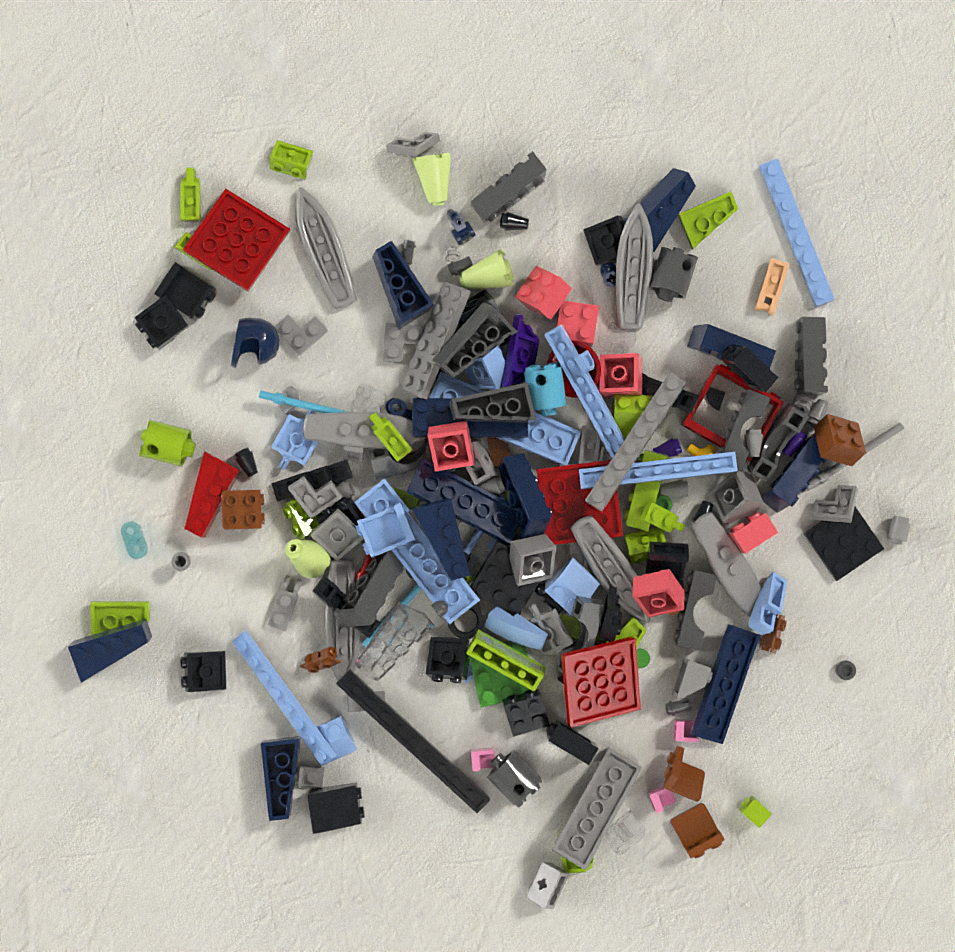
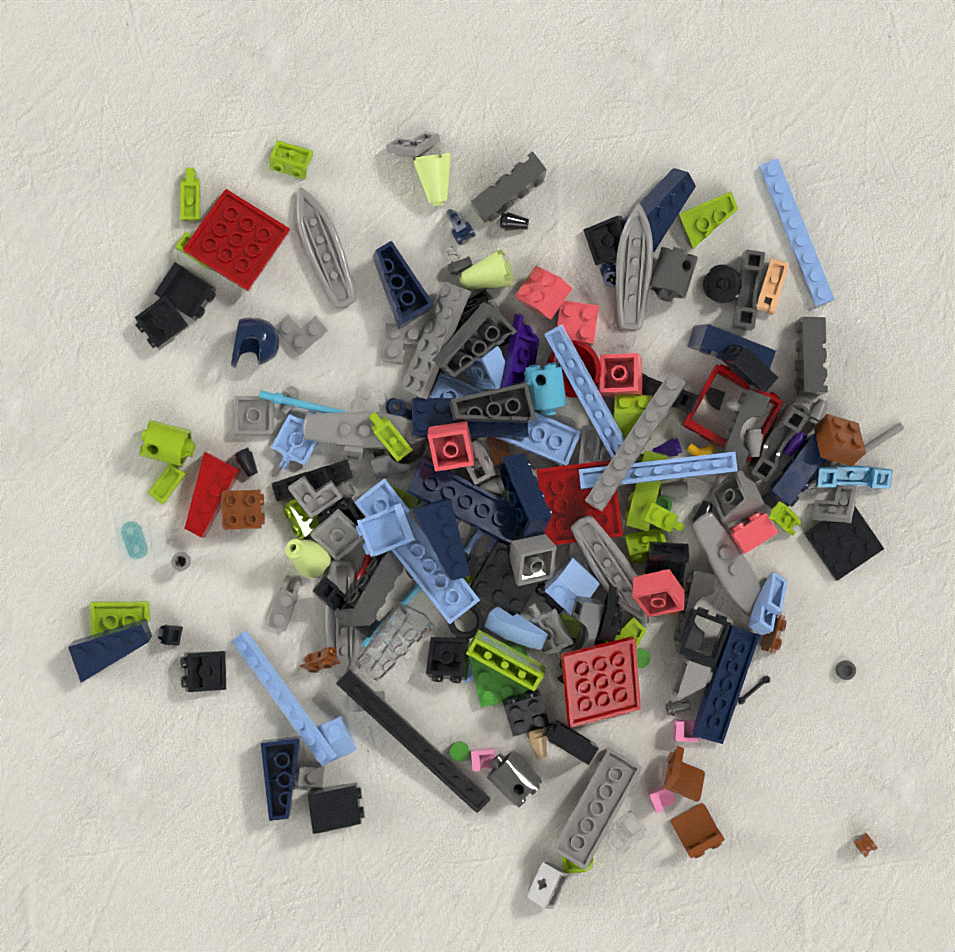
dark grey pin [401,240,416,265] -> none
dark grey hinge [431,600,448,618] -> none
light blue tile [574,350,594,373] -> none
lime brick [739,795,772,828] -> none
light grey brick [887,516,910,545] -> none
none -> lime tile [148,464,187,505]
none -> black tile [158,624,183,646]
none -> light grey plate [234,396,274,435]
none -> bright green tile [450,741,469,761]
none -> tan cone [528,728,547,759]
none -> black window [676,606,731,667]
none -> black plate [703,264,742,304]
none -> dark grey arch [732,249,765,331]
none -> black hinge [738,676,770,704]
none -> lime hinge [769,501,802,536]
none -> dark azure slope [816,465,893,489]
none -> dark orange wheel [853,832,878,858]

